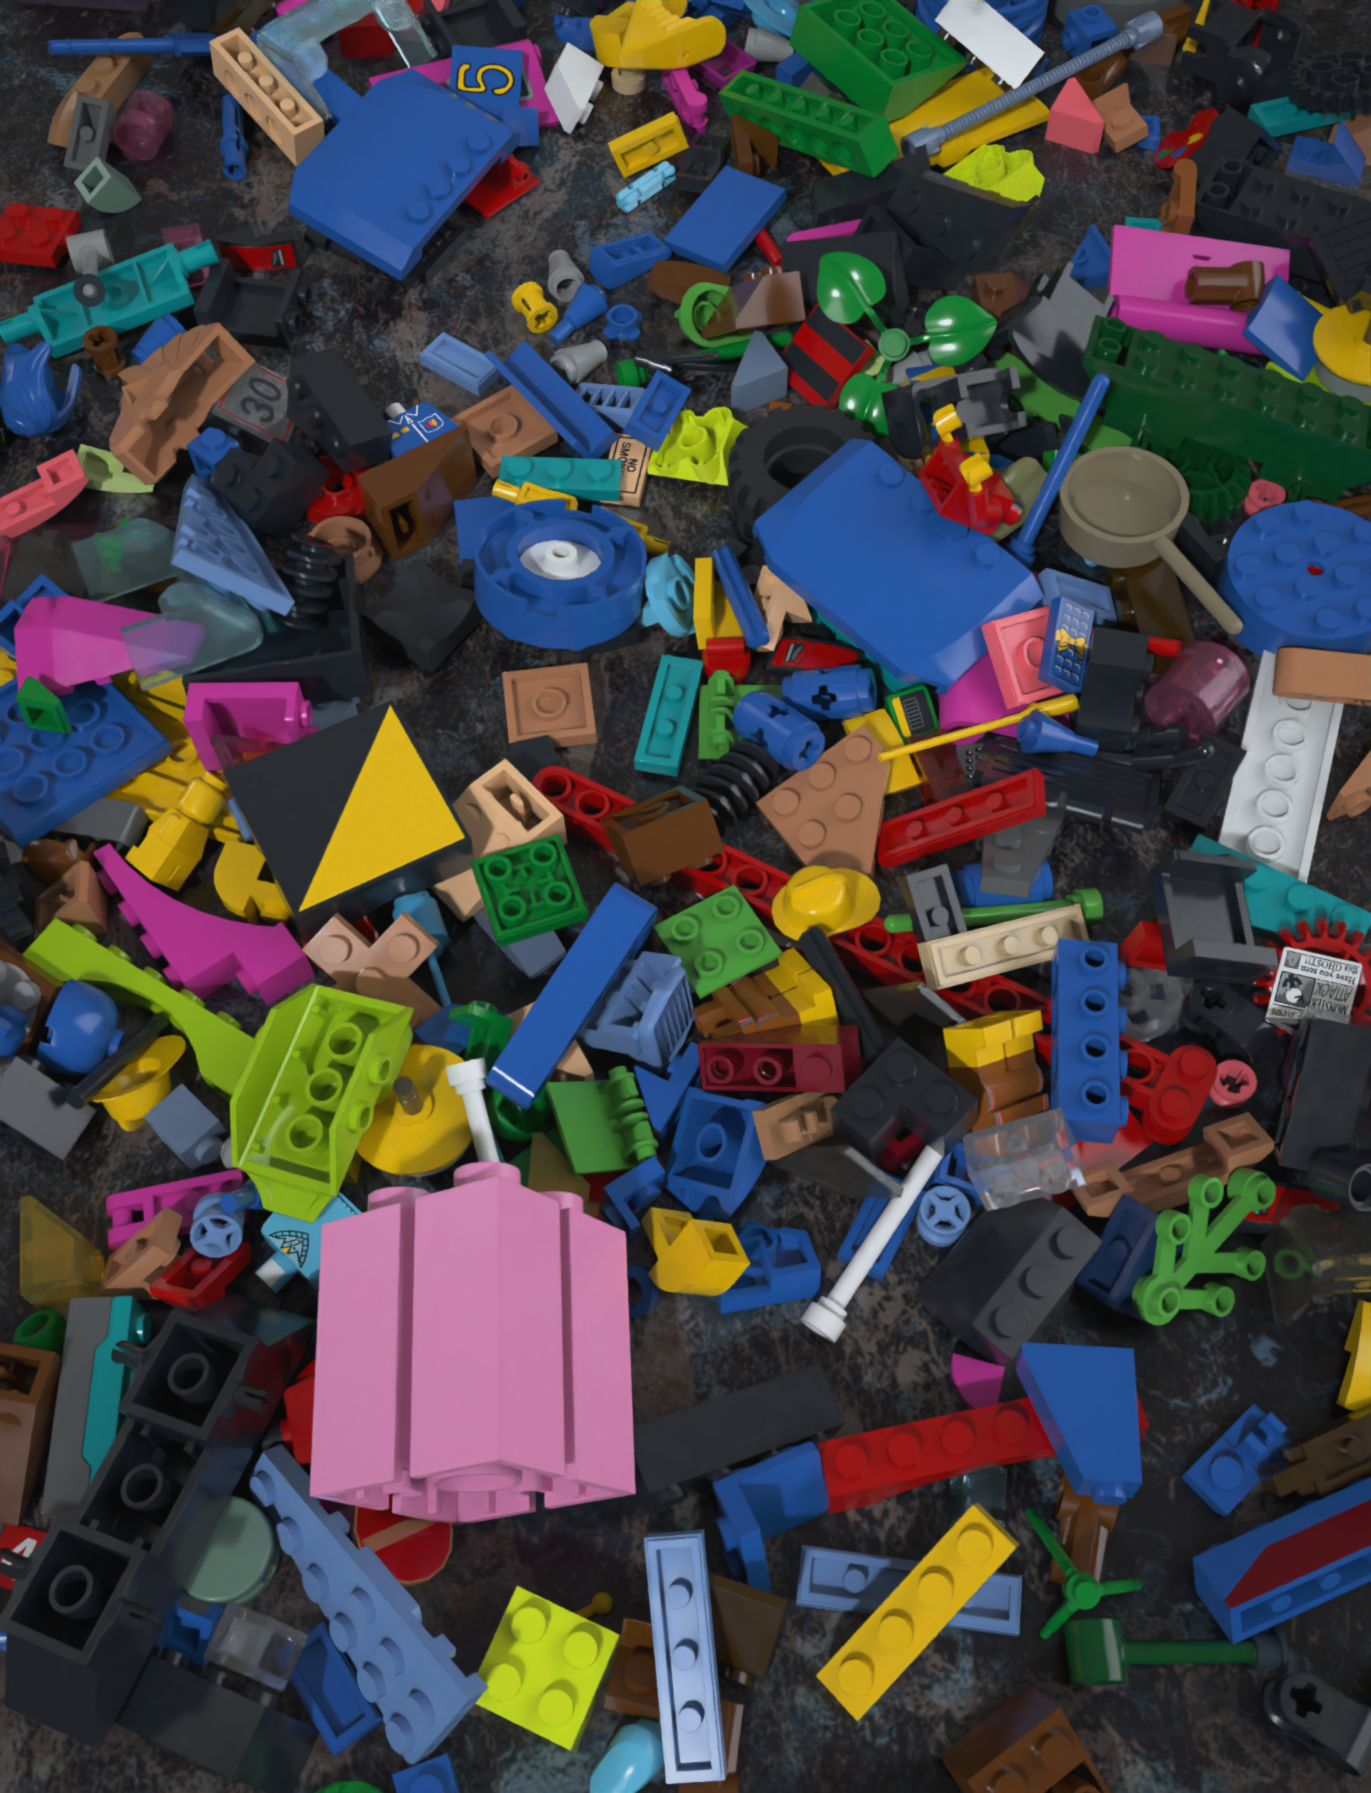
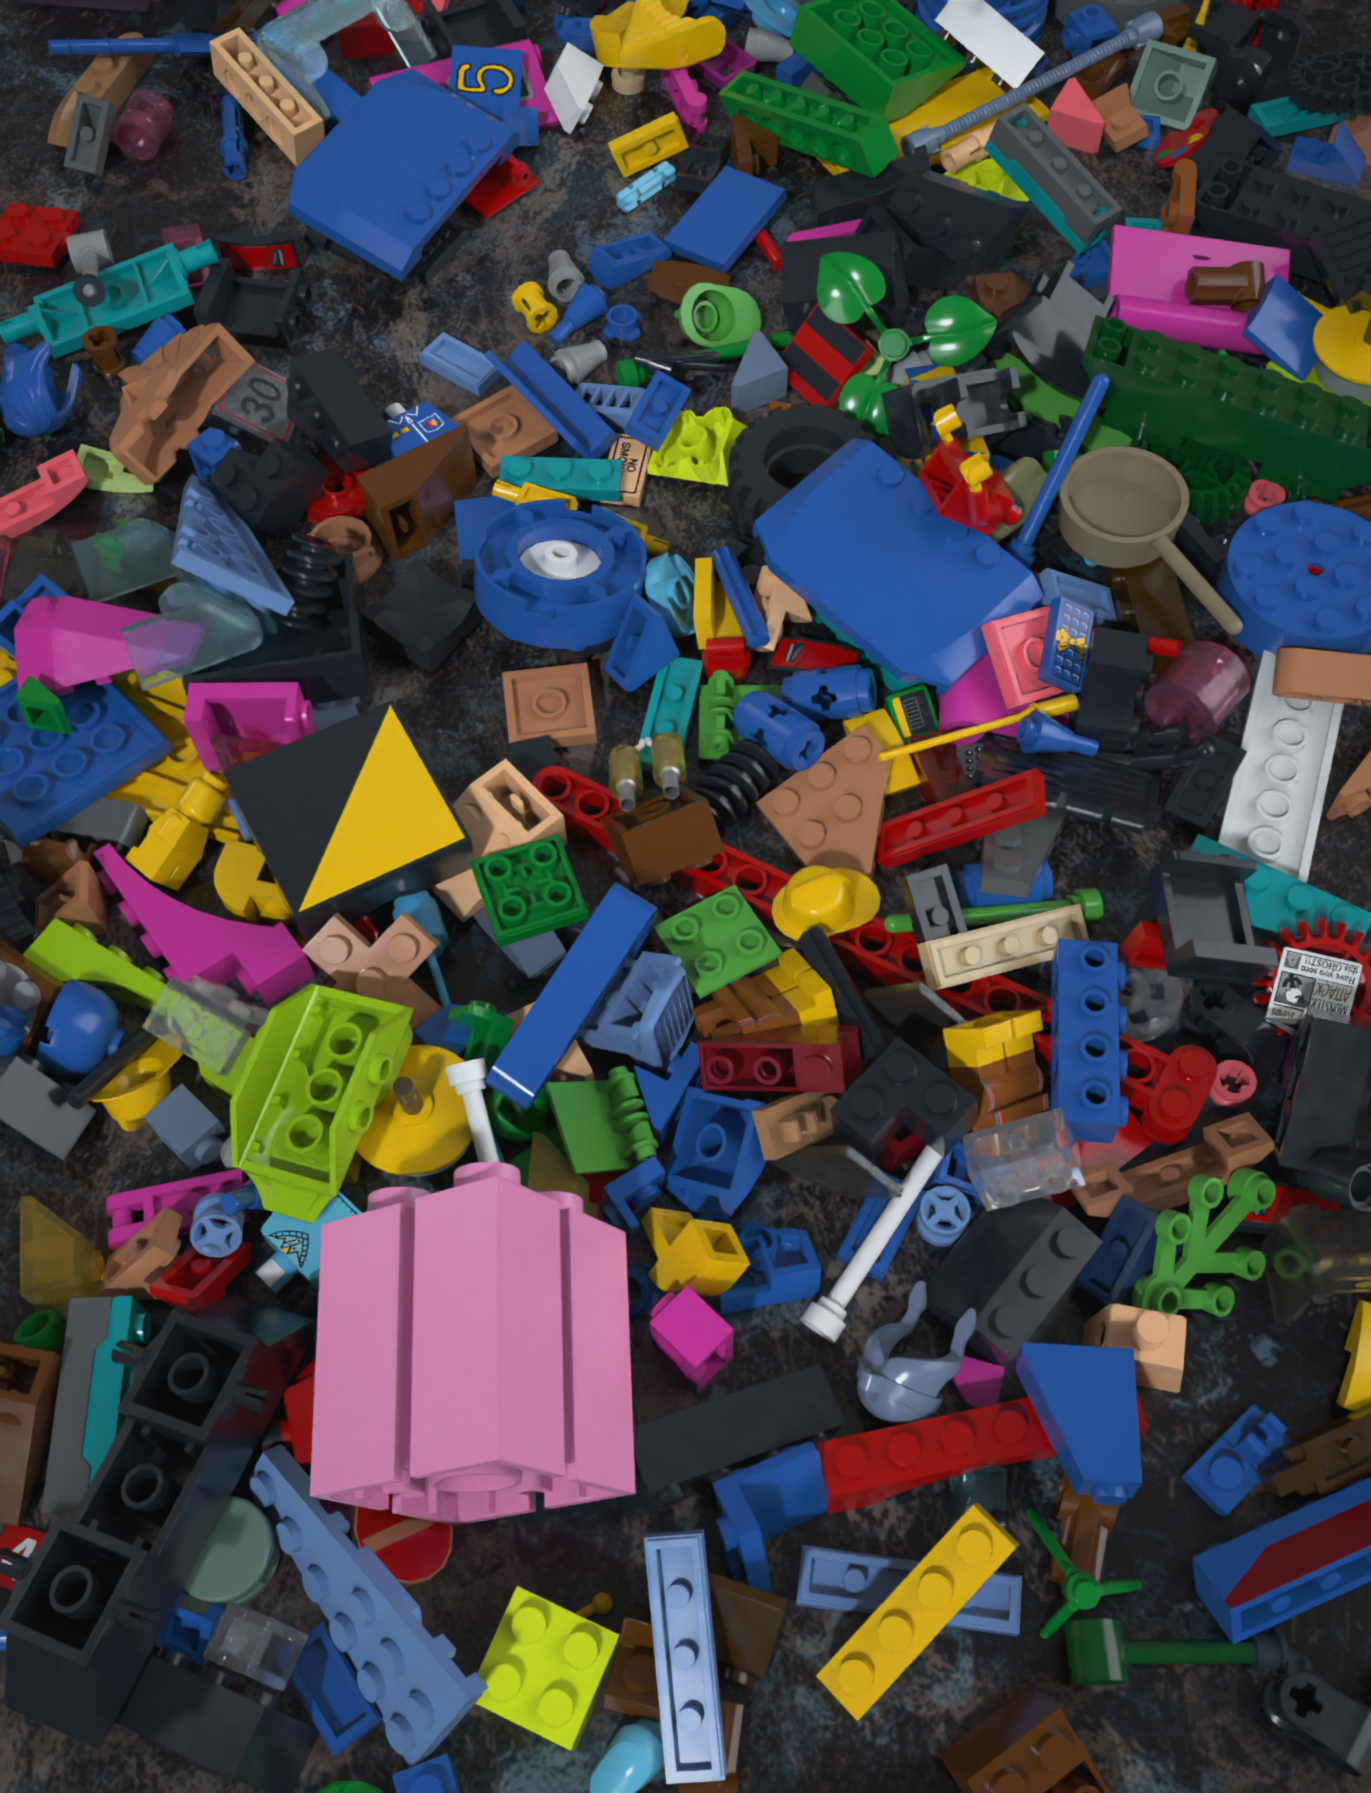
sand green brick [74,156,142,213] -> none
reddish brown slope [701,266,806,339] -> none
none -> clear bracket [142,975,270,1076]
none -> blue slope [604,594,680,691]
none -> clear yellow piece [608,732,687,812]
none -> dark pink brick [649,1285,734,1394]
none -> sand blue hair [856,1281,976,1425]
none -> light nougat pin [941,119,997,174]
none -> dark grey piece [984,102,1123,255]
none -> light nougat torso [1081,1304,1187,1393]
none -> sand green slope [1129,38,1219,131]

